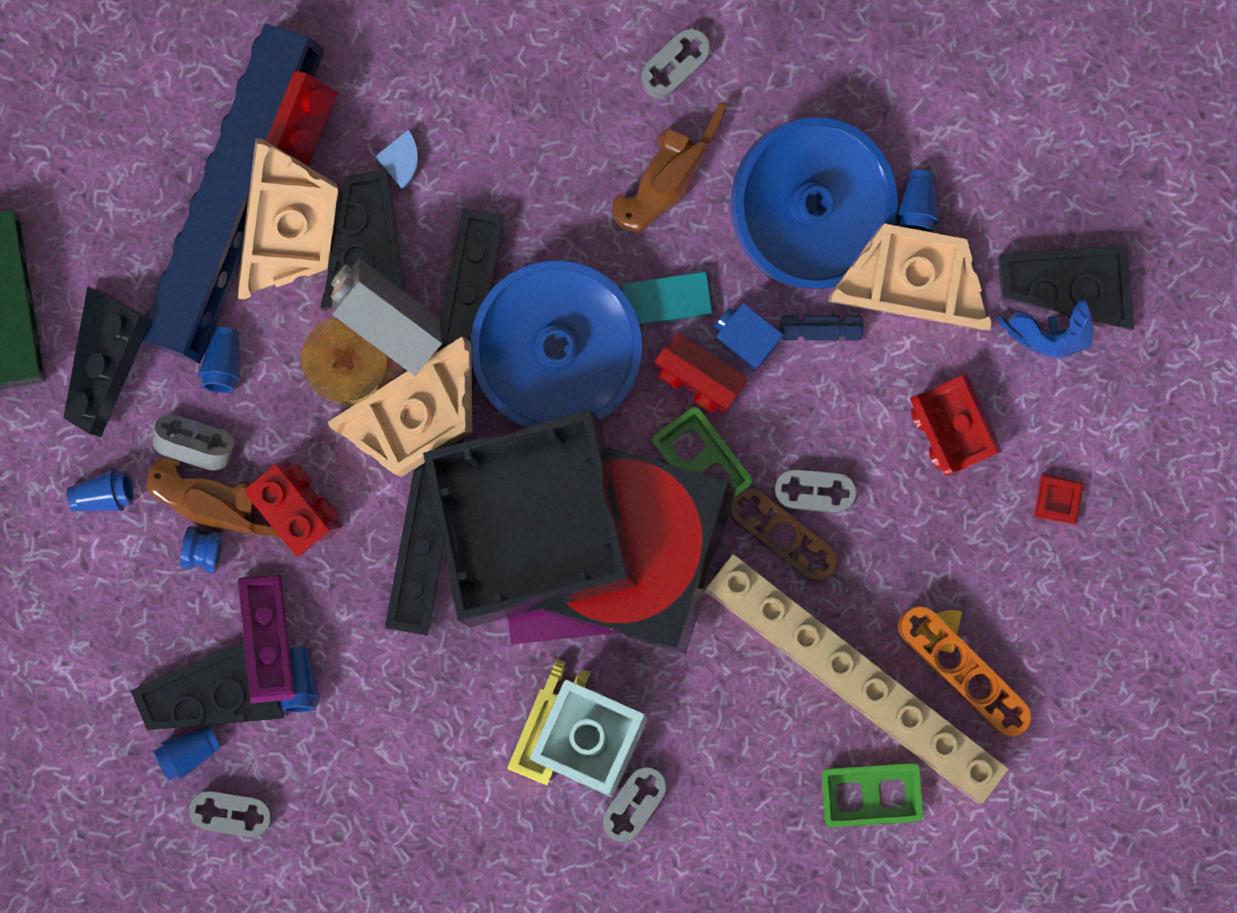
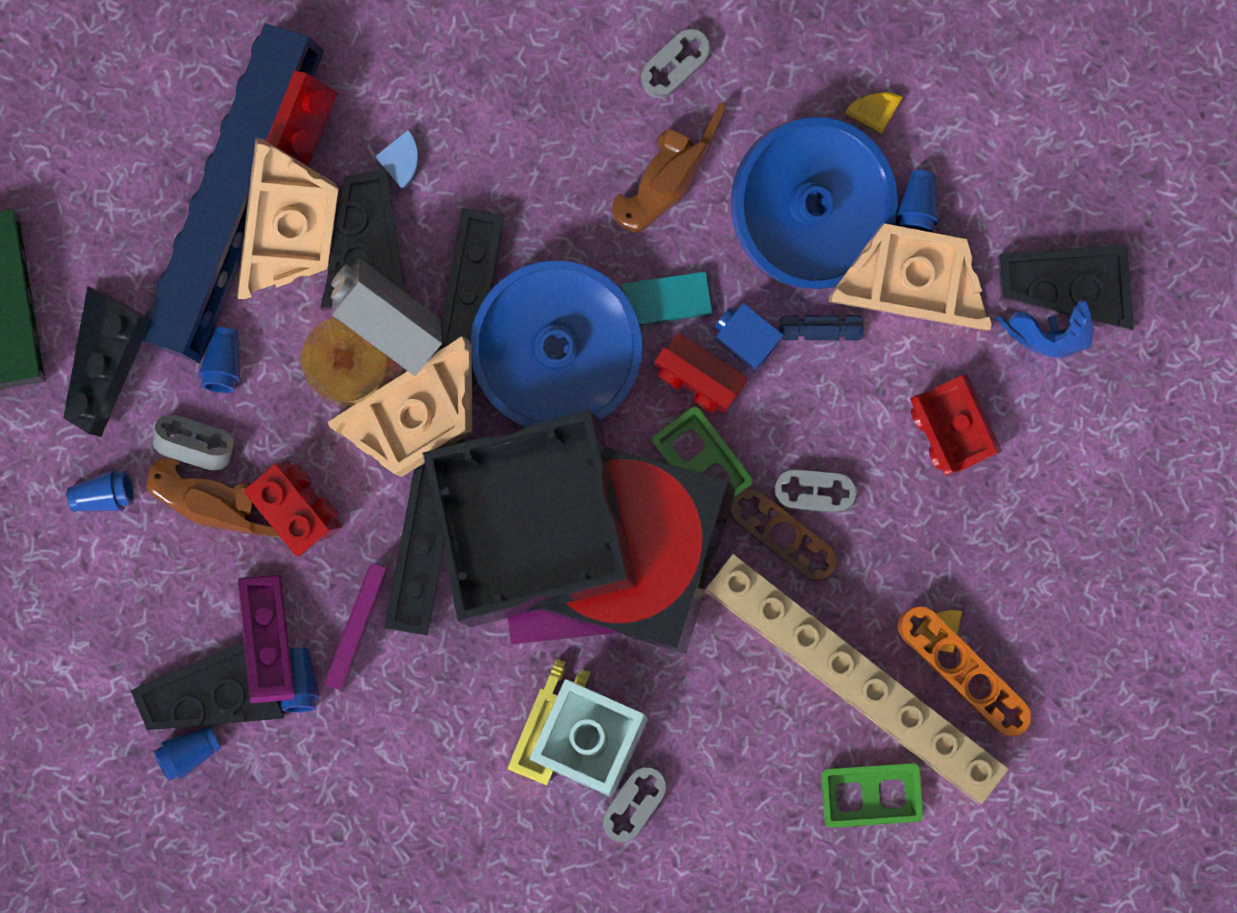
blue wheel [180,526,224,574] -> none
light grey beam [189,791,272,837] -> none
red tile [1033,474,1084,525] -> none
none -> magenta tile [325,563,389,692]
none -> yellow tile [844,92,902,135]

